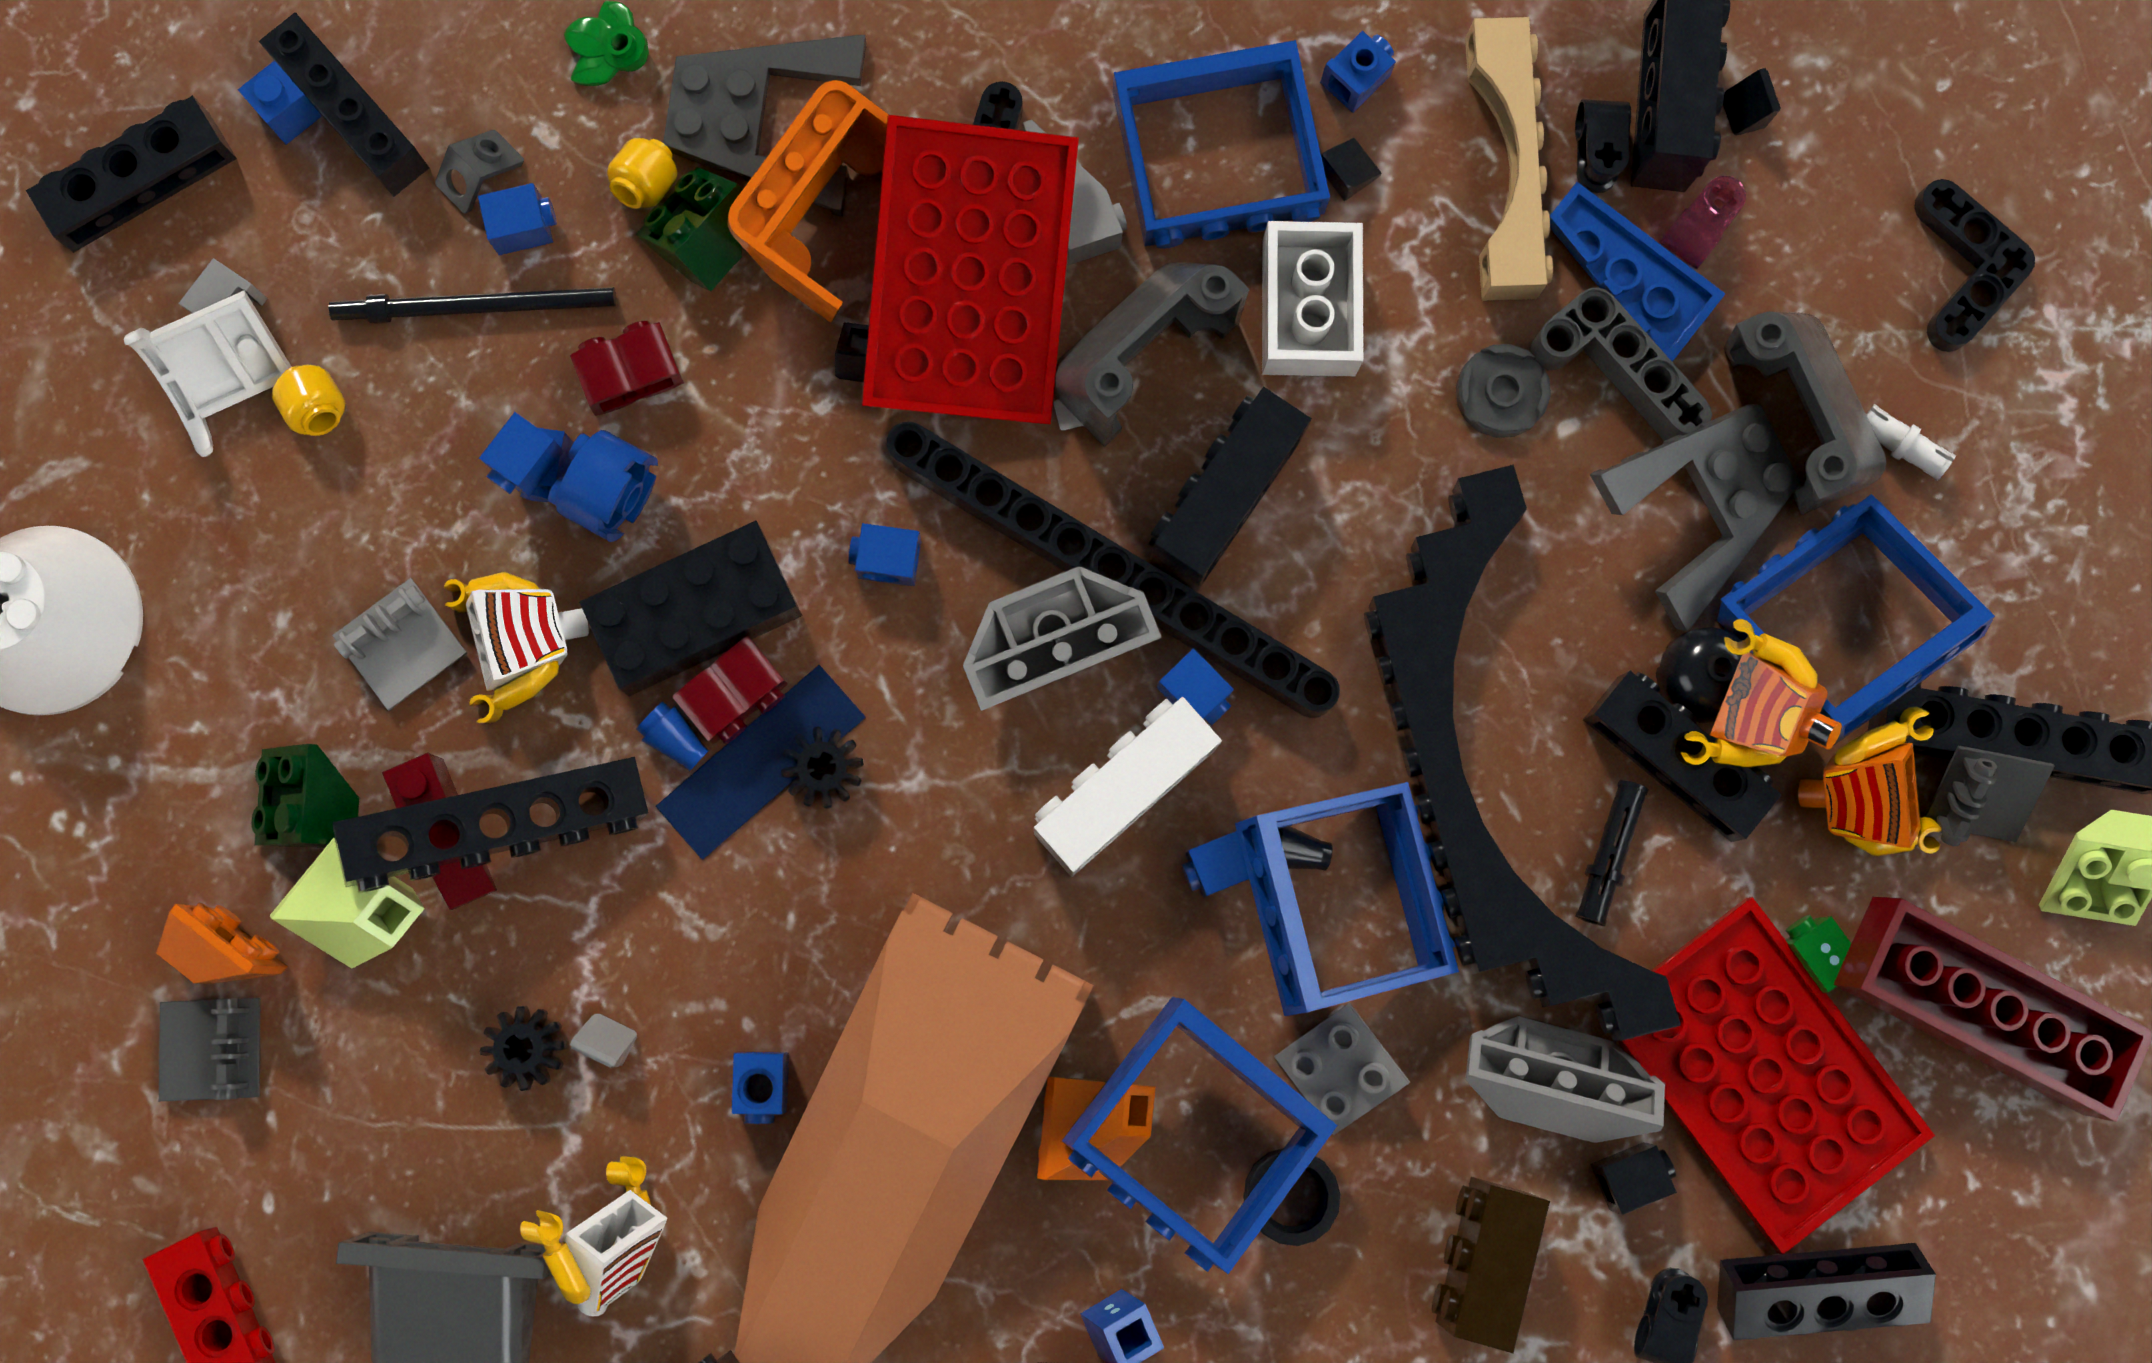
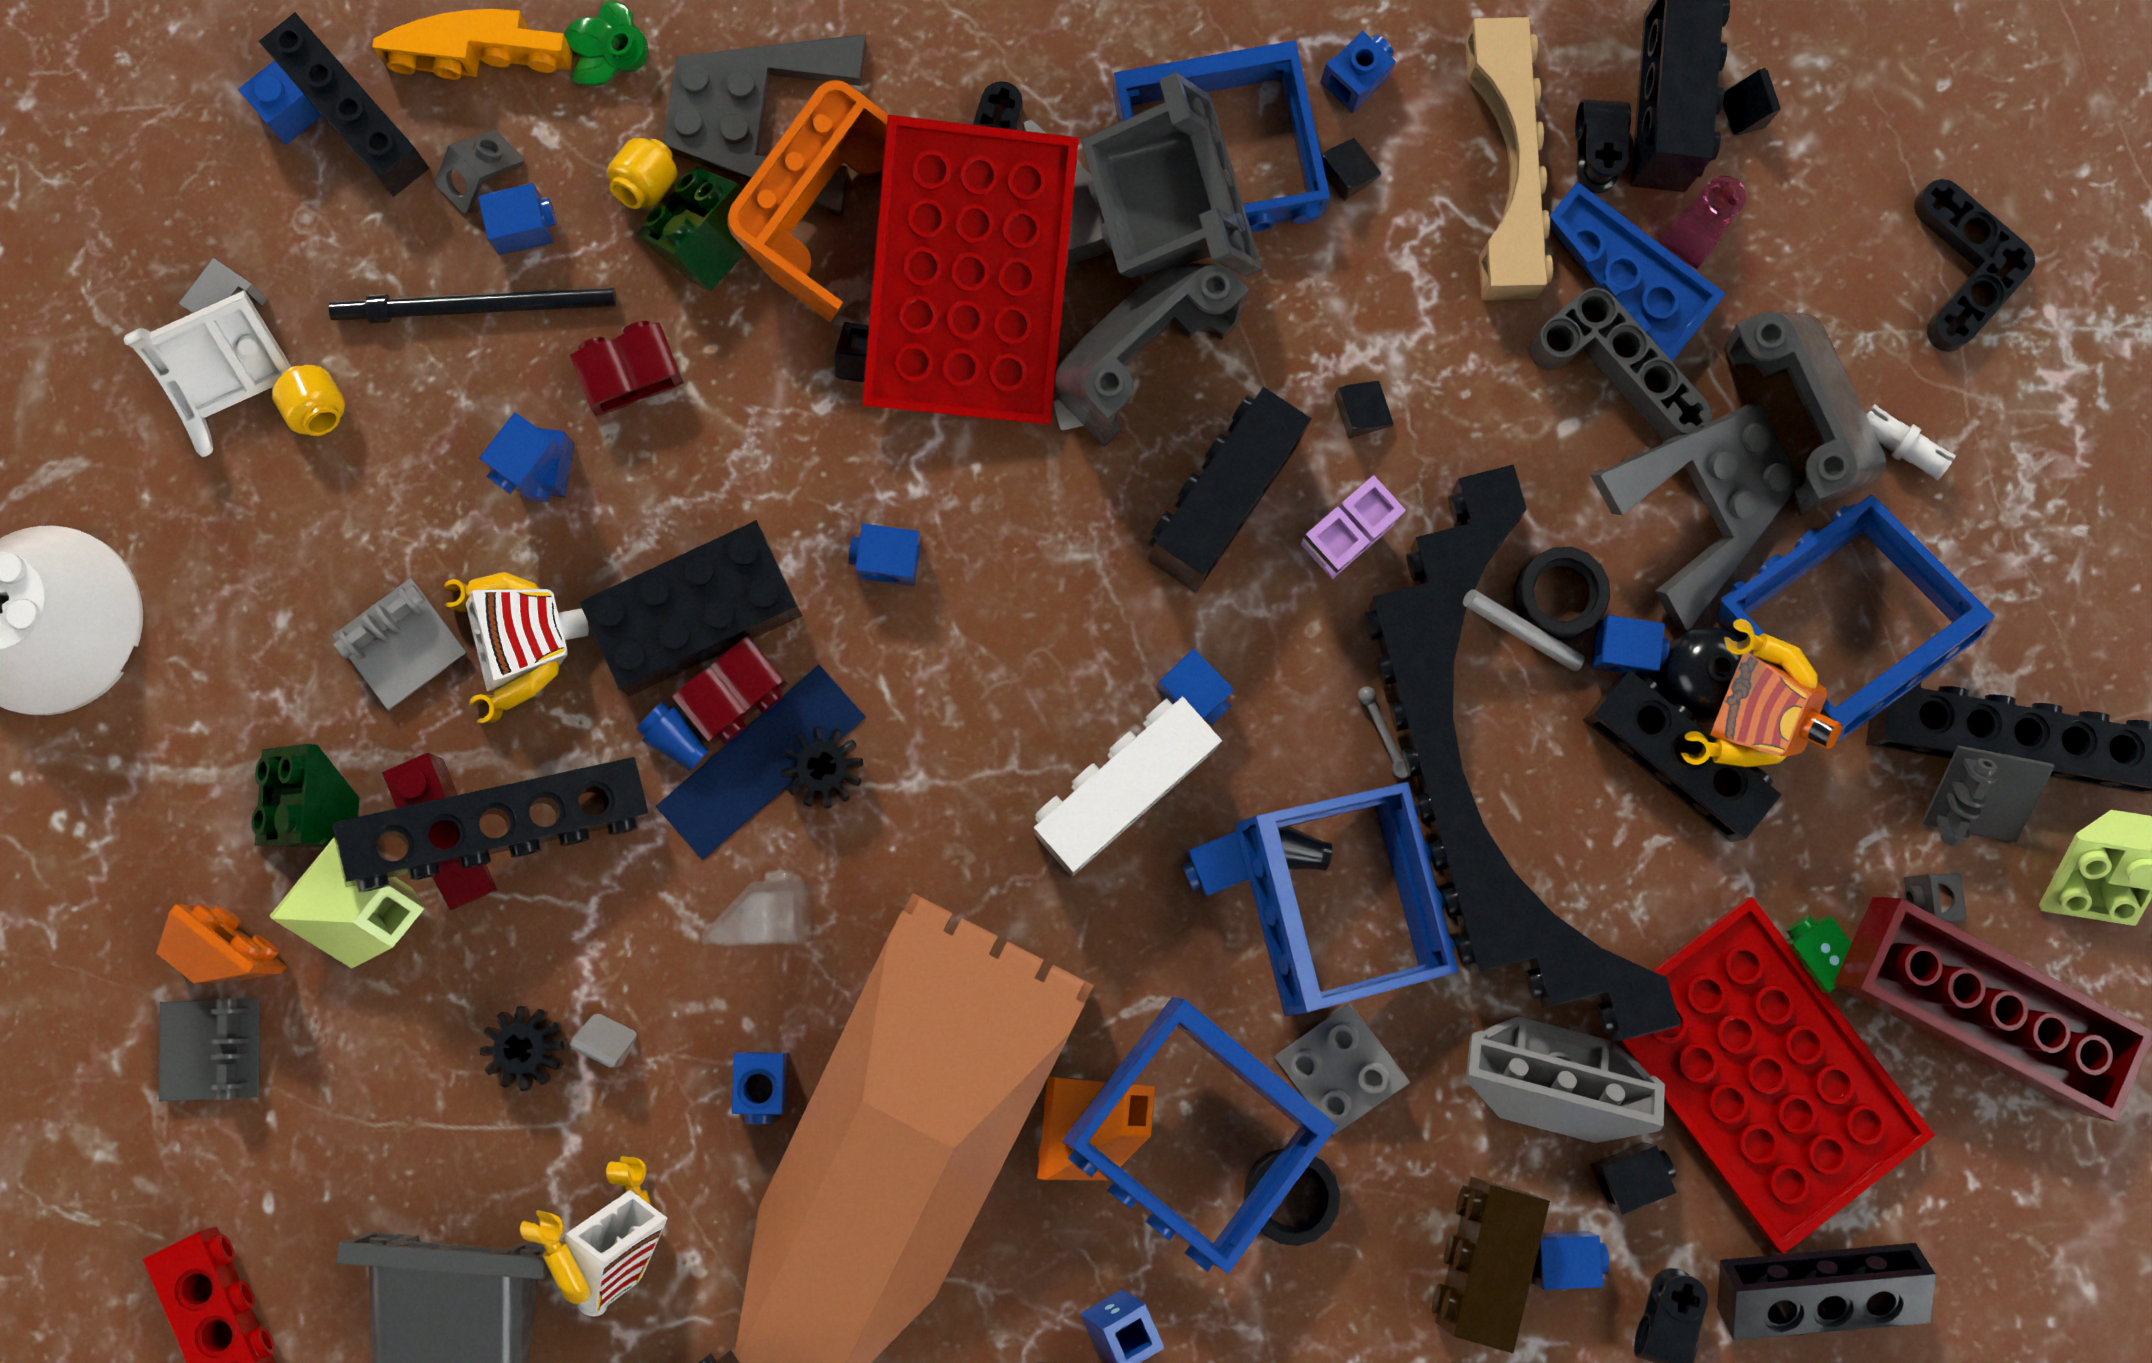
black brick [26,95,237,253] -> none
blue brick [548,430,658,542] -> none
black beam [887,422,1340,718] -> none
light grey wedge [963,566,1162,711] -> none
white brick [1262,221,1363,376] -> none
dark grey tile [1455,344,1551,438] -> none
black pin [1575,780,1649,926] -> none
torso [1798,707,1942,856] -> none
none -> light orange slope [372,9,573,80]
none -> clear slope [702,871,814,947]
none -> dark grey windscreen [1081,72,1263,278]
none -> lavender hips [1301,475,1406,579]
none -> black slope [1334,381,1394,439]
none -> light grey hinge [1358,686,1408,779]
none -> light grey bar [1463,589,1585,671]
none -> black tyre [1514,547,1610,640]
none -> blue brick [1532,1231,1609,1290]
none -> blue brick [1591,615,1669,676]
none -> dark grey bracket [1904,873,1967,922]

